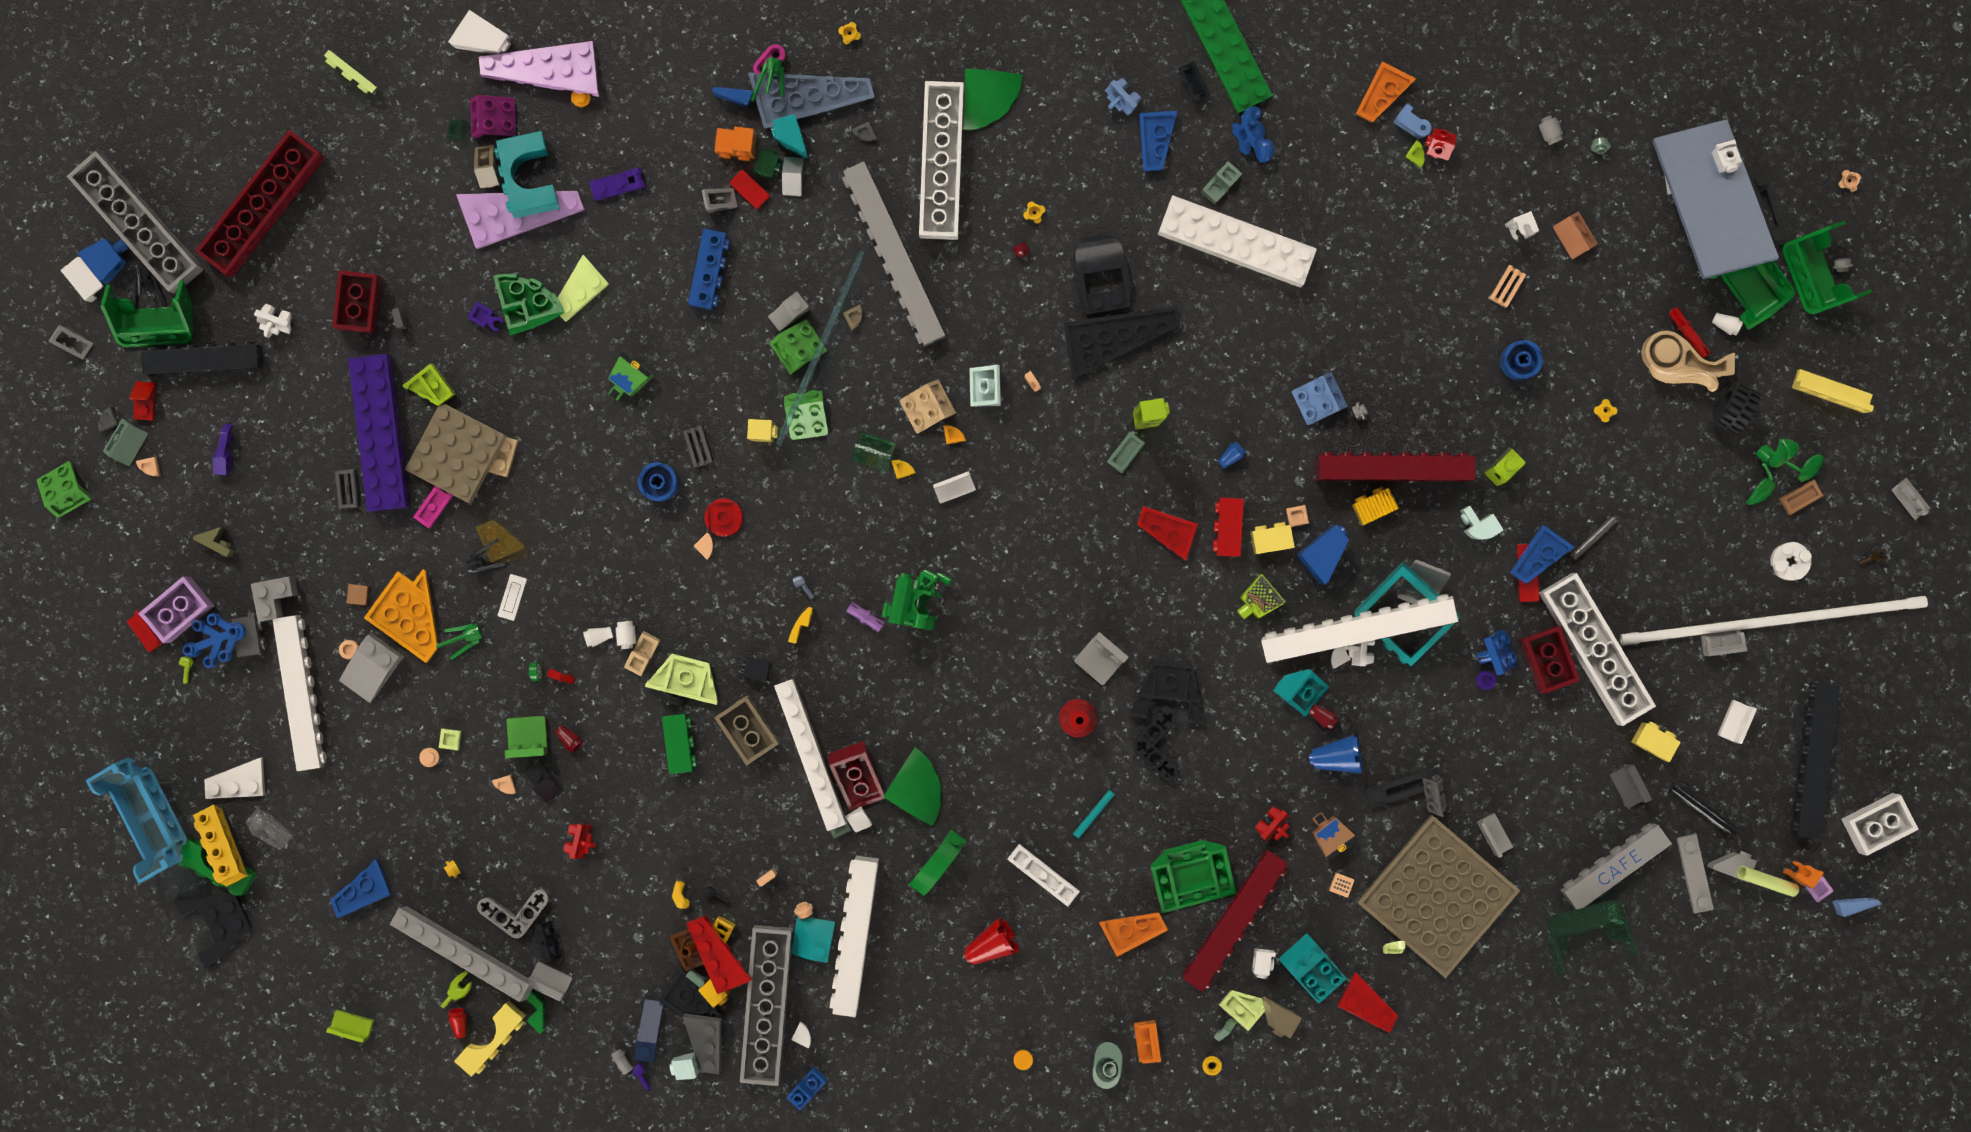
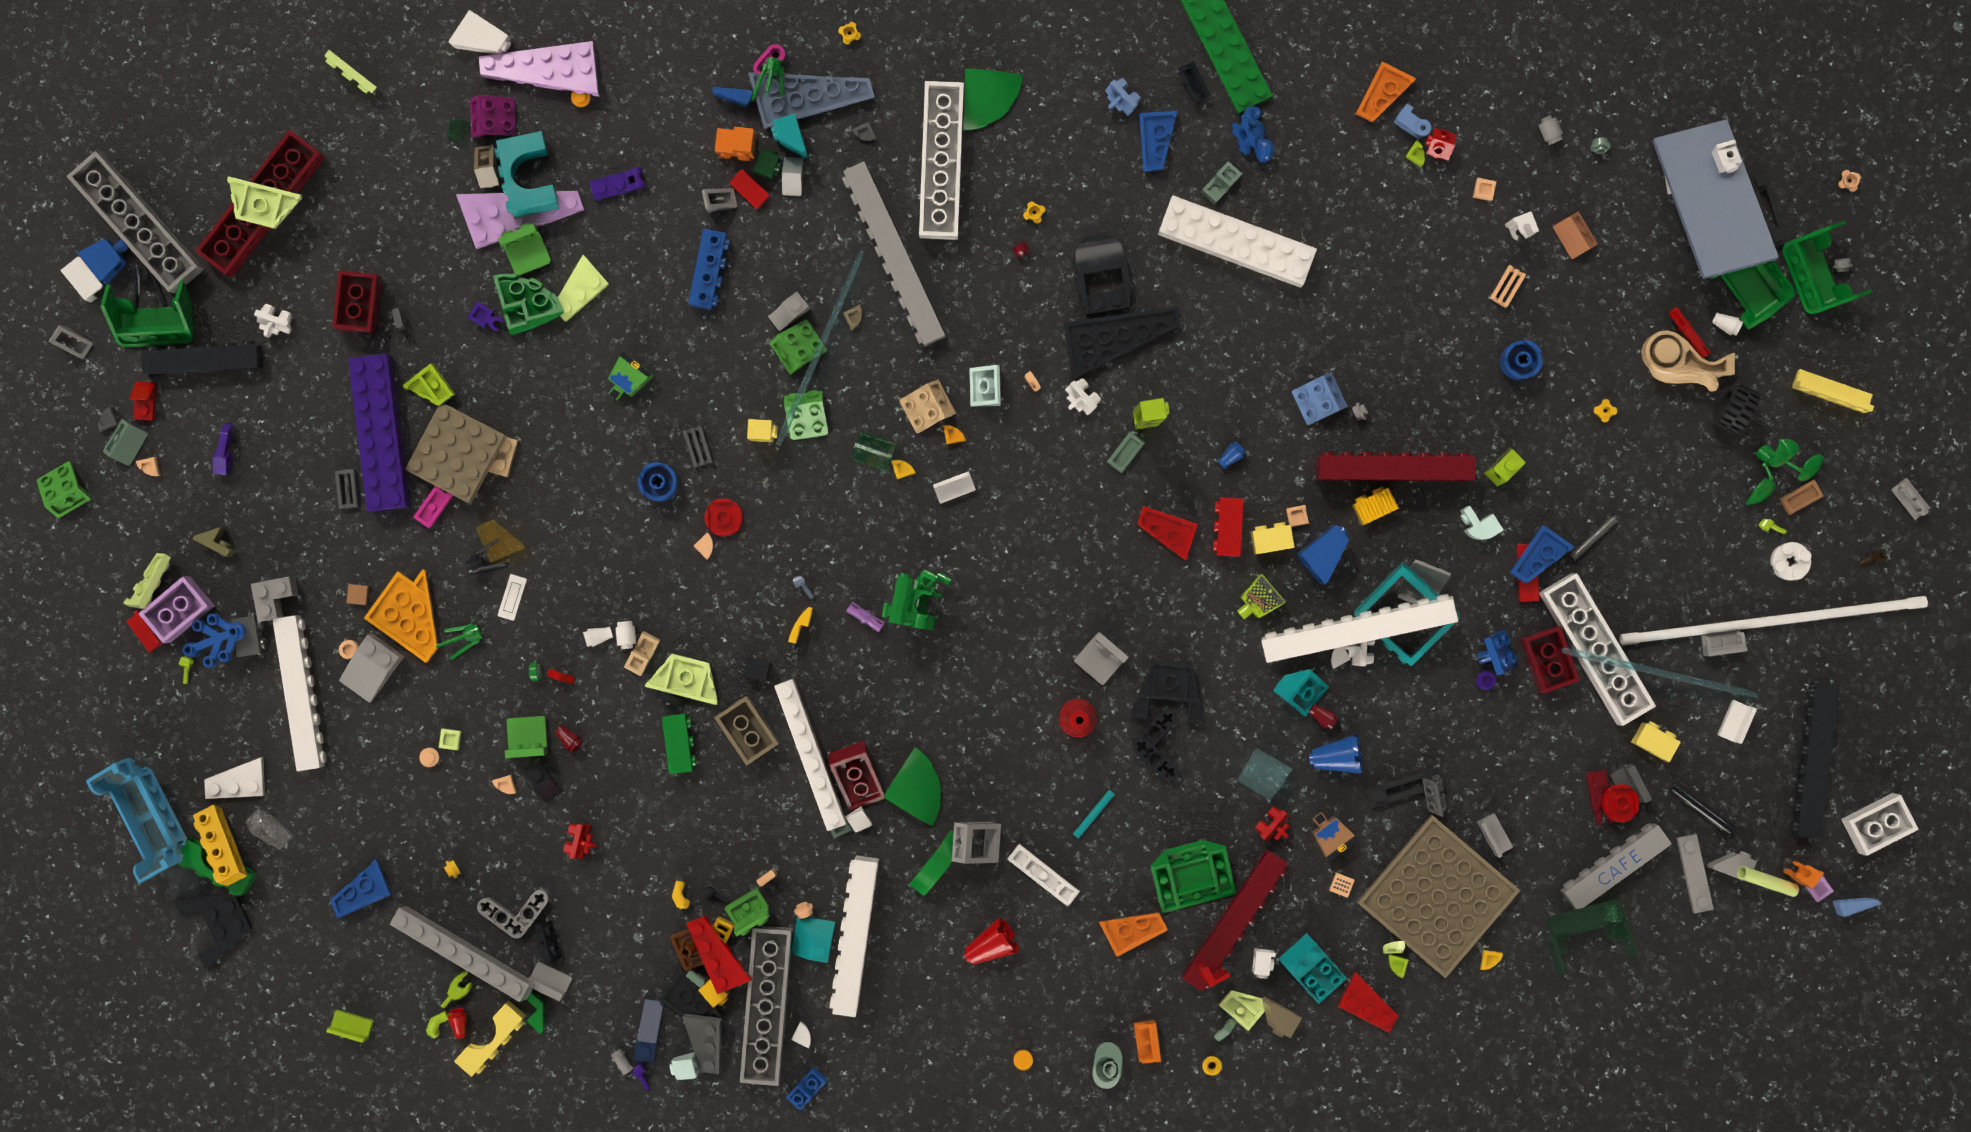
none -> yellowish green wing [123,553,171,609]
none -> yellowish green wing [227,176,302,229]
none -> lime arm [426,1011,449,1038]
none -> bright green bracket [498,223,551,276]
none -> bright green bracket [724,887,770,936]
none -> light grey window [952,822,1001,864]
none -> white hips [1065,378,1101,415]
none -> red panel [1196,963,1231,988]
none -> clear light blue slope [1237,748,1292,800]
none -> lime tile [1388,954,1409,978]
none -> light nougat tile [1473,178,1496,201]
none -> yellow tile [1480,950,1503,970]
none -> clear light blue piece [1562,648,1759,698]
none -> dark red hinge [1586,769,1614,826]
none -> red tile [1602,784,1640,823]
none -> lime hand [1759,519,1787,535]

